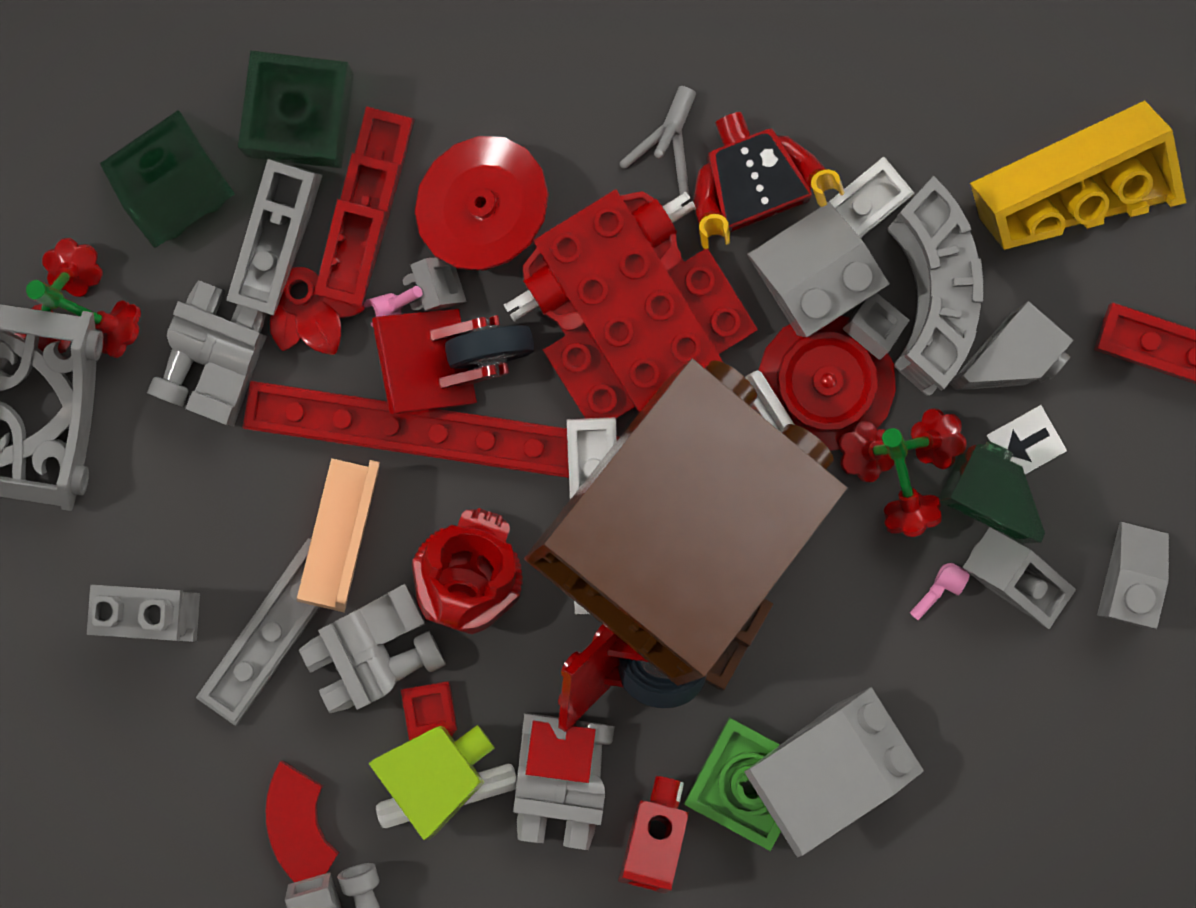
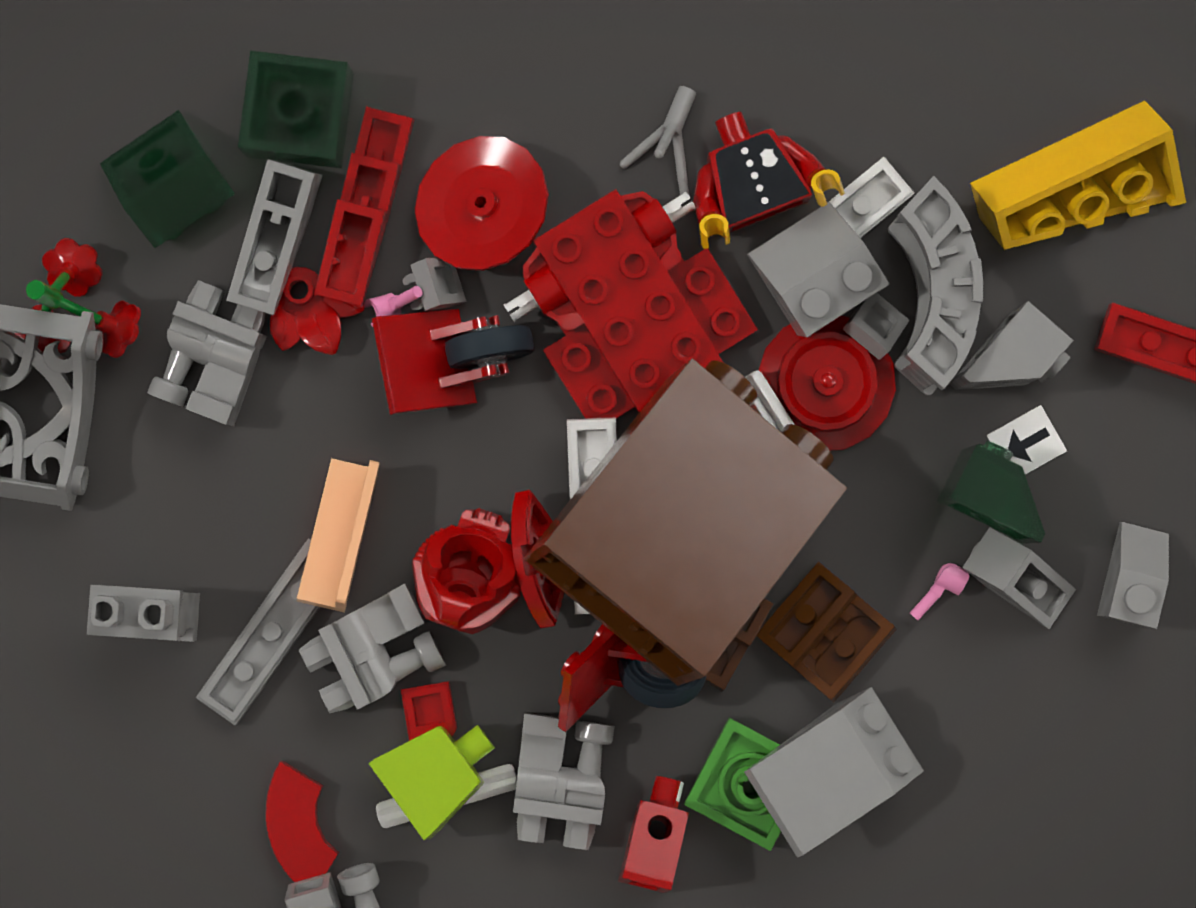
red tile [243,381,620,478] -> none
red sticker [525,720,596,783] -> none
red plant [838,408,967,537] -> none
none -> red tile [511,490,564,628]
none -> reddish brown slope [756,561,897,703]

